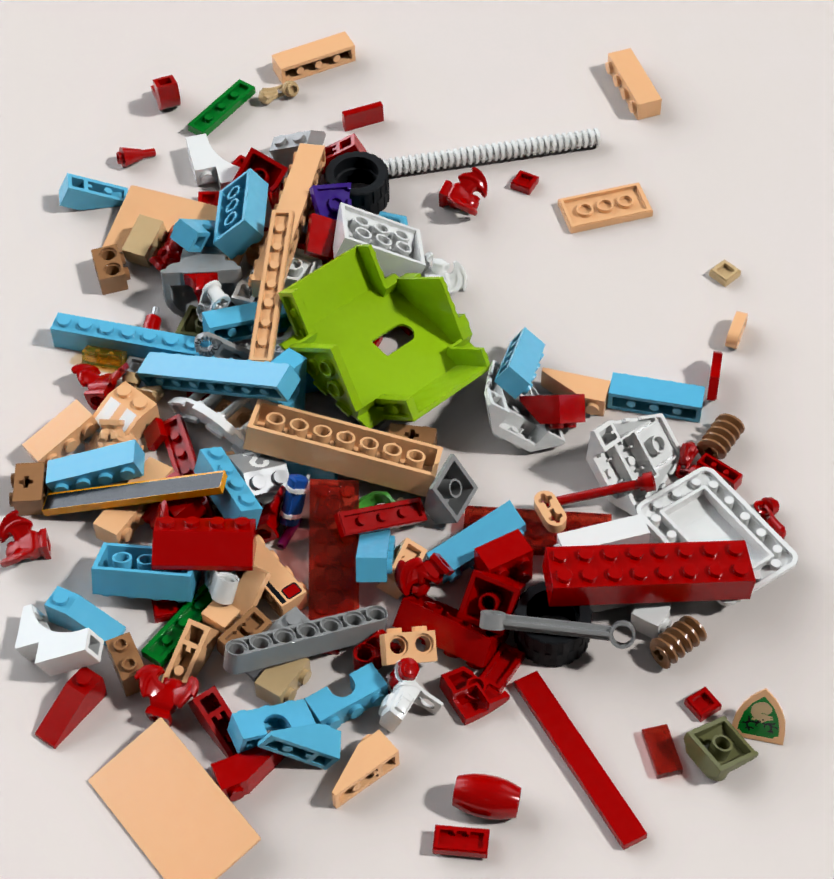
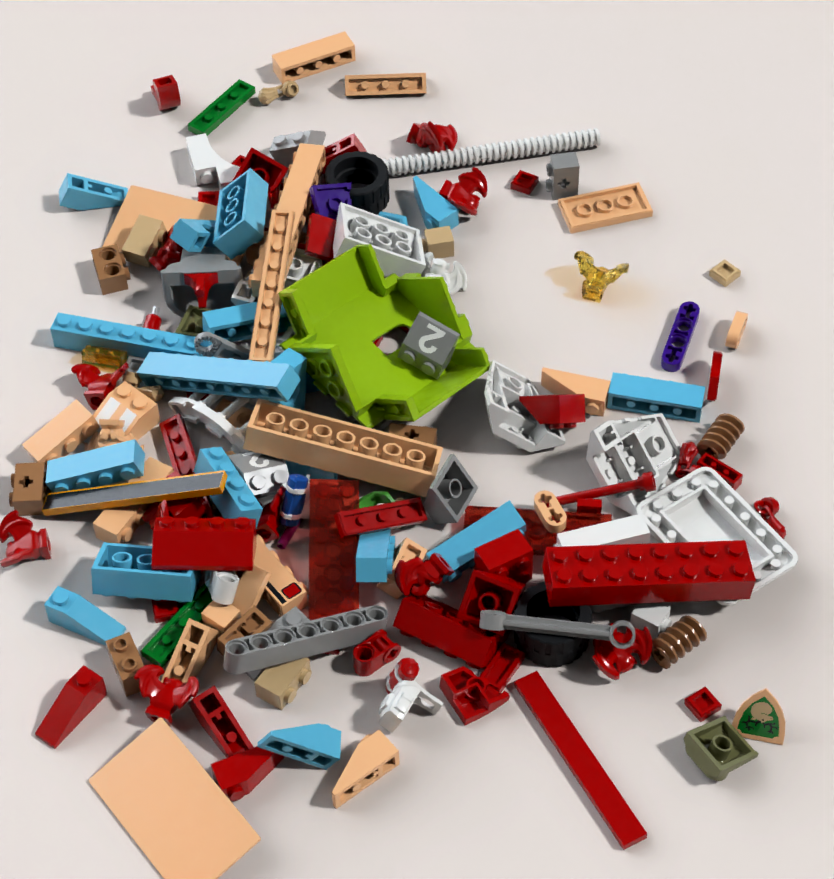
white arch [15,604,104,676] -> none
red cone [116,147,156,168] -> none
red tile [143,417,167,451] -> none
white piece [196,280,231,322] -> none
medium azure arch [227,699,316,754] -> none
medium azure arch [304,662,388,729] -> none
red tile [342,101,384,132] -> none
light nougat brick [379,626,438,666] -> none
red plate [432,825,490,859] -> none
red piece [452,773,522,820] -> none
medium azure brick [494,327,545,399] -> none
light nougat brick [605,48,662,120] -> none
clear red tile [641,724,683,779] -> none
none -> light nougat fence [345,73,426,96]
none -> light grey slope [398,312,460,379]
none -> red animal [406,121,458,154]
none -> medium azure slope [413,176,459,229]
none -> tan brick [422,226,454,260]
none -> light grey brick [546,152,580,200]
none -> clear yellow animal [574,251,629,303]
none -> red plate [576,498,602,522]
none -> red animal [592,623,652,680]
none -> dark purple beam [661,301,700,372]

